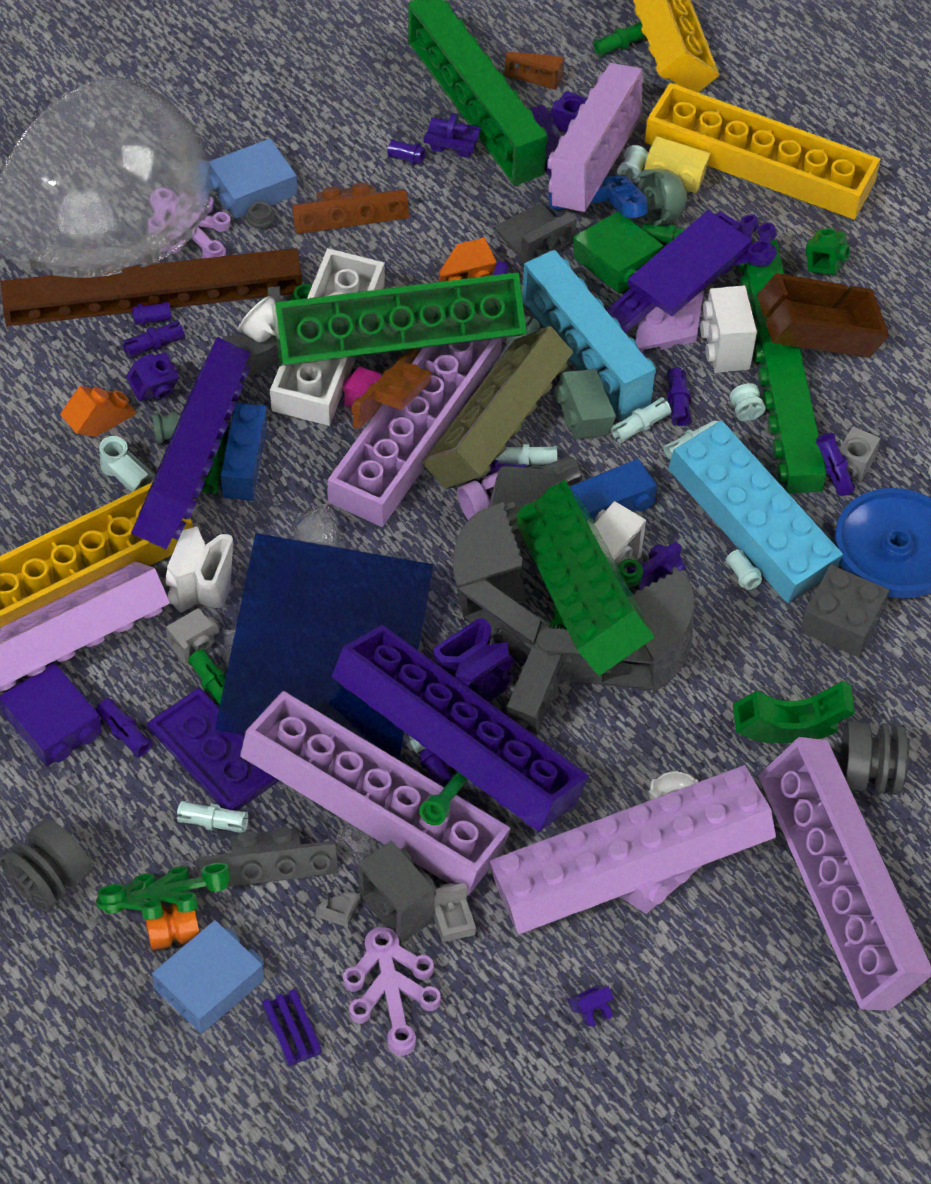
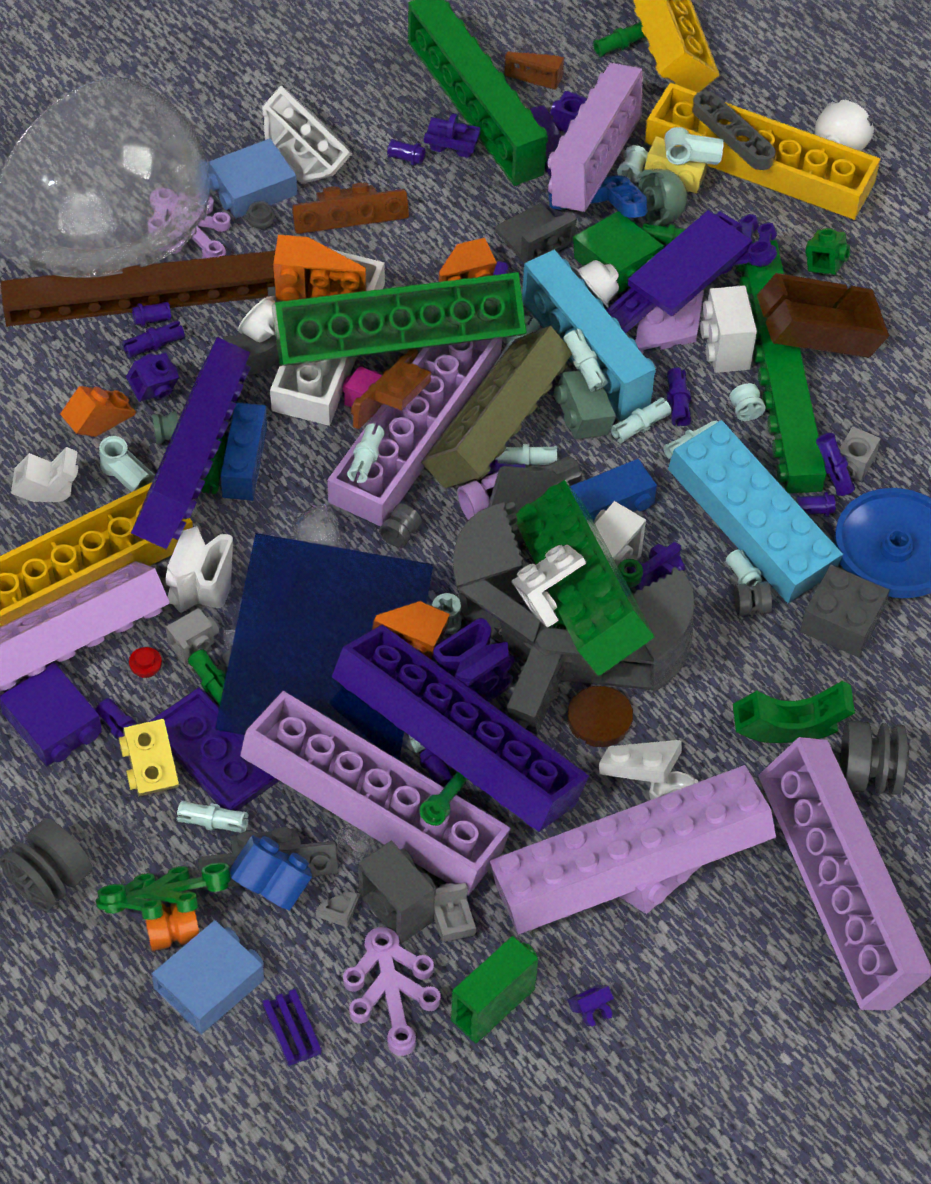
none -> white brick [11,447,78,502]
none -> light yellow brick [119,719,179,797]
none -> red plate [129,647,162,678]
none -> blue brick [229,835,312,911]
none -> white wedge [262,86,352,184]
none -> orange slope [273,235,367,301]
none -> light aqua pin [347,424,385,483]
none -> orange slope [373,601,450,660]
none -> dark grey wheel [379,504,422,548]
none -> light aqua bush [432,593,462,634]
none -> green brick [451,936,538,1044]
none -> white bracket [512,545,586,628]
none -> light aqua pin [563,329,608,391]
none -> reddish brown tile [567,686,633,747]
none -> white piece [570,260,619,308]
none -> white wing [599,740,681,784]
none -> light aqua piece [665,127,724,165]
none -> dark grey beam [692,91,775,170]
none -> dark grey wheel [734,581,772,616]
none -> dark purple pin [795,492,836,517]
none -> white cylinder [815,100,874,151]

